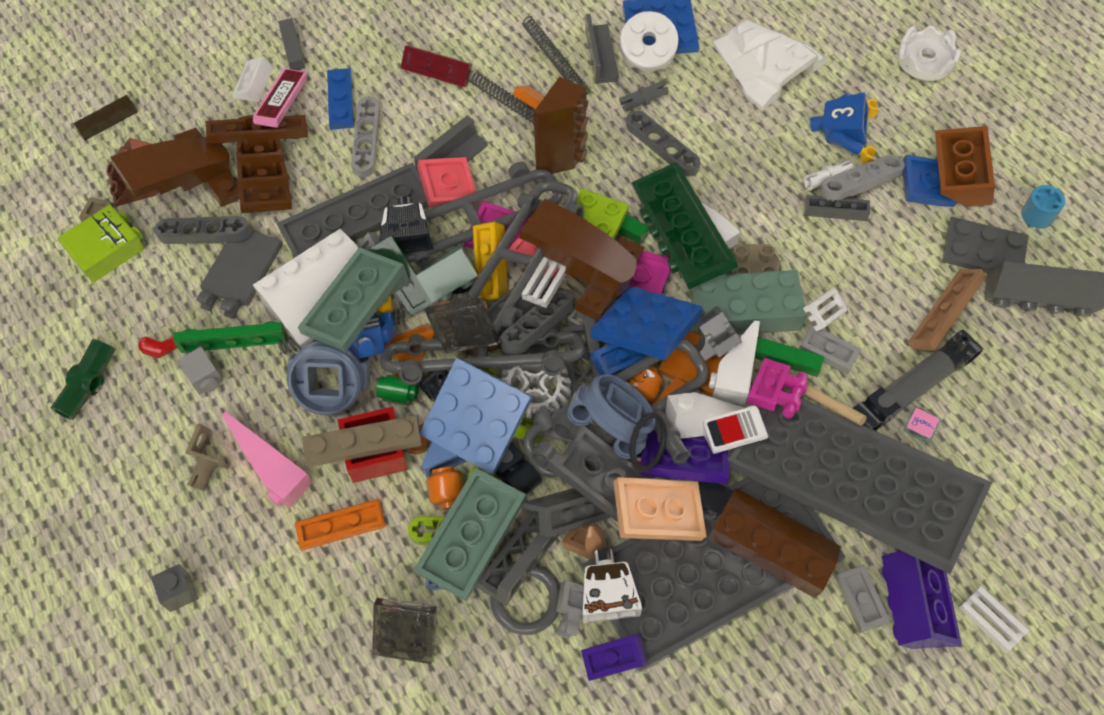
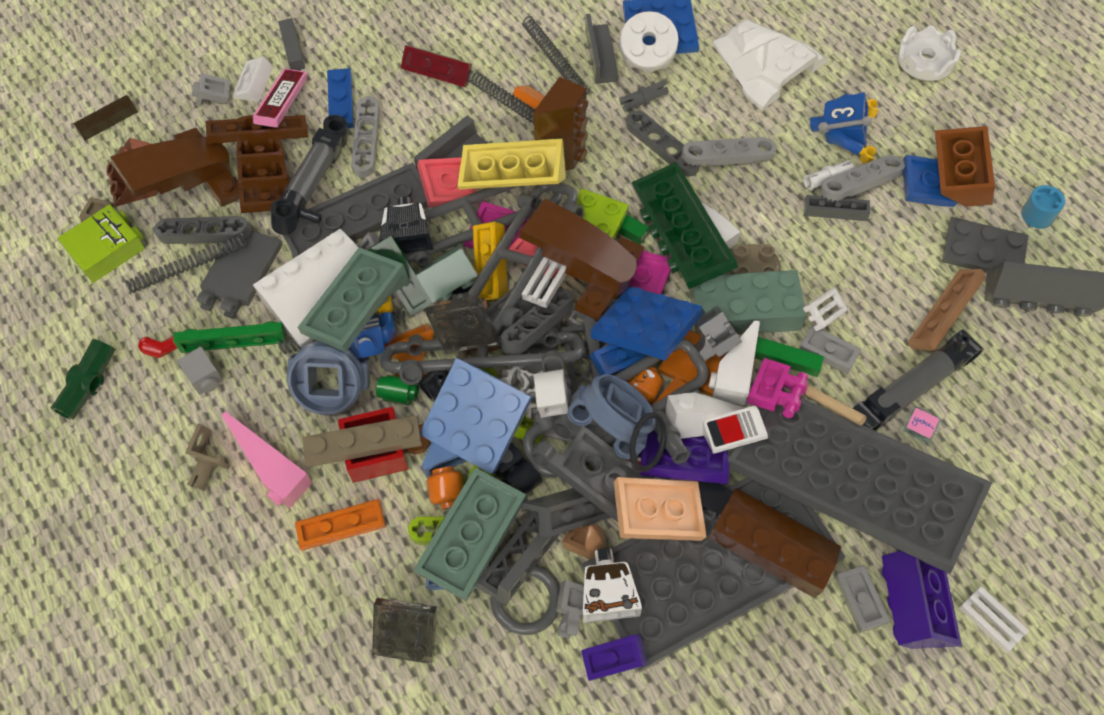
dark grey brick [151,564,198,612] -> none
none -> dark grey piece [125,233,247,295]
none -> light grey bracket [192,74,230,106]
none -> piece [270,115,348,235]
none -> light yellow slope [457,139,566,189]
none -> white brick [534,369,570,418]
none -> light grey plate [681,137,777,166]
none -> light grey hinge [818,116,872,133]

